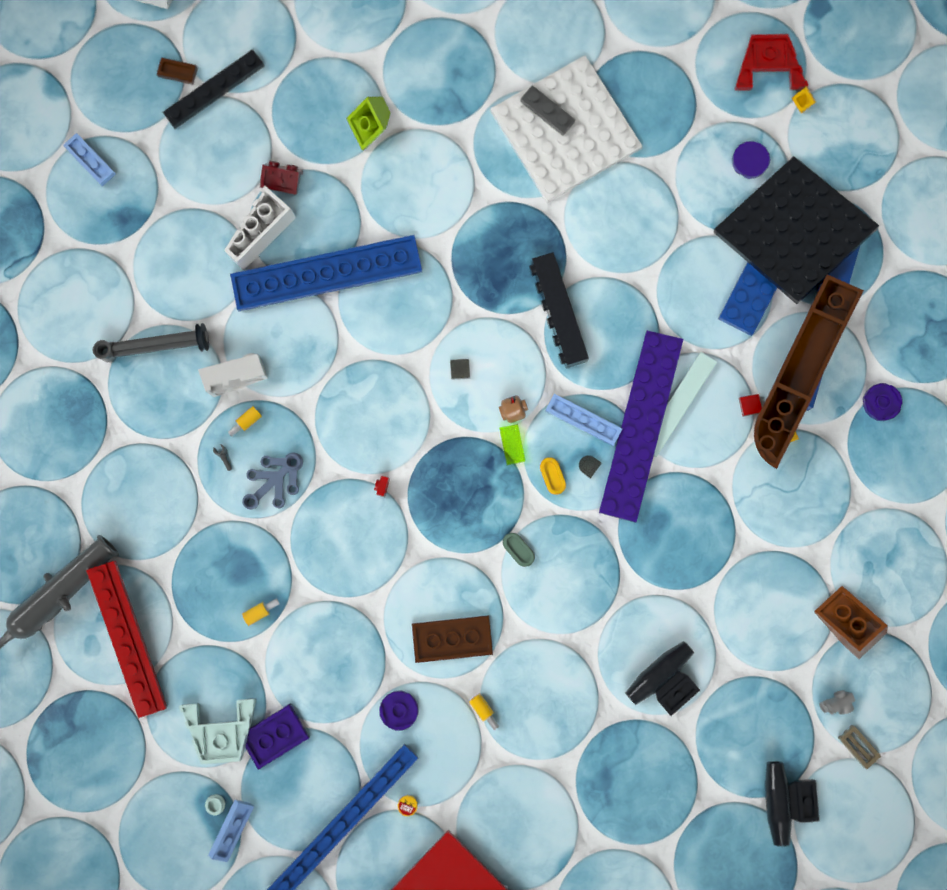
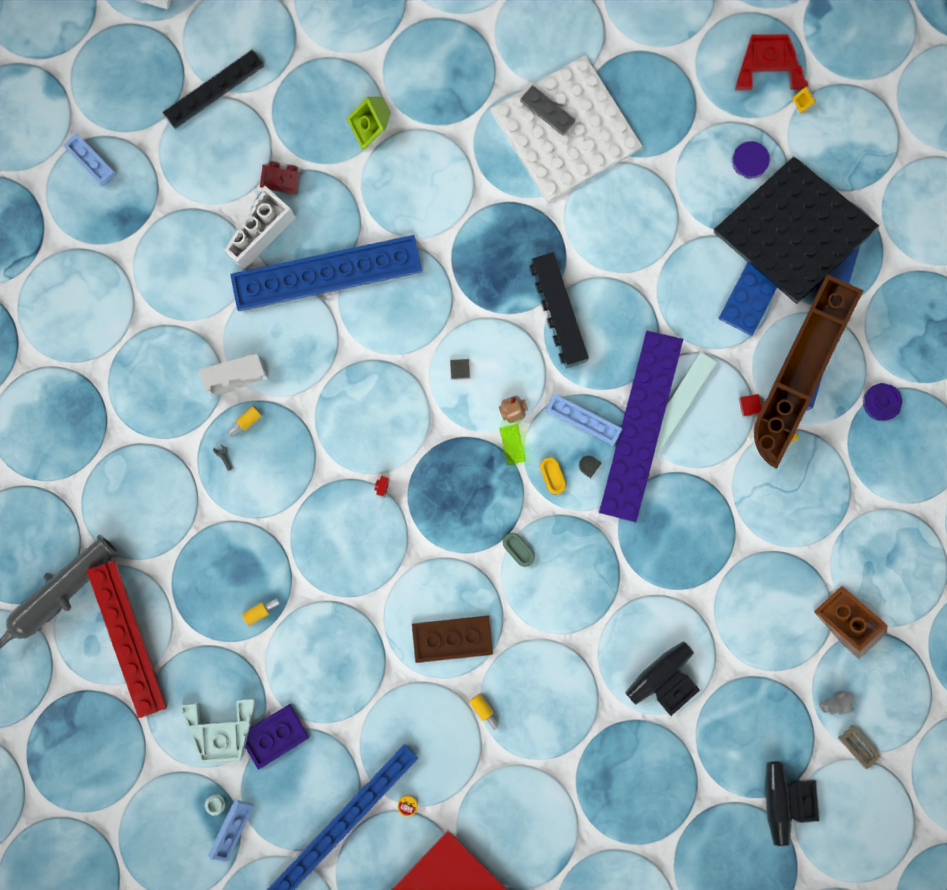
dark grey piece [92,323,209,362] -> none
reddish brown tile [156,57,198,85] -> none
sand blue plant [242,452,303,510] -> none
dark purple tile [379,691,418,731] -> none

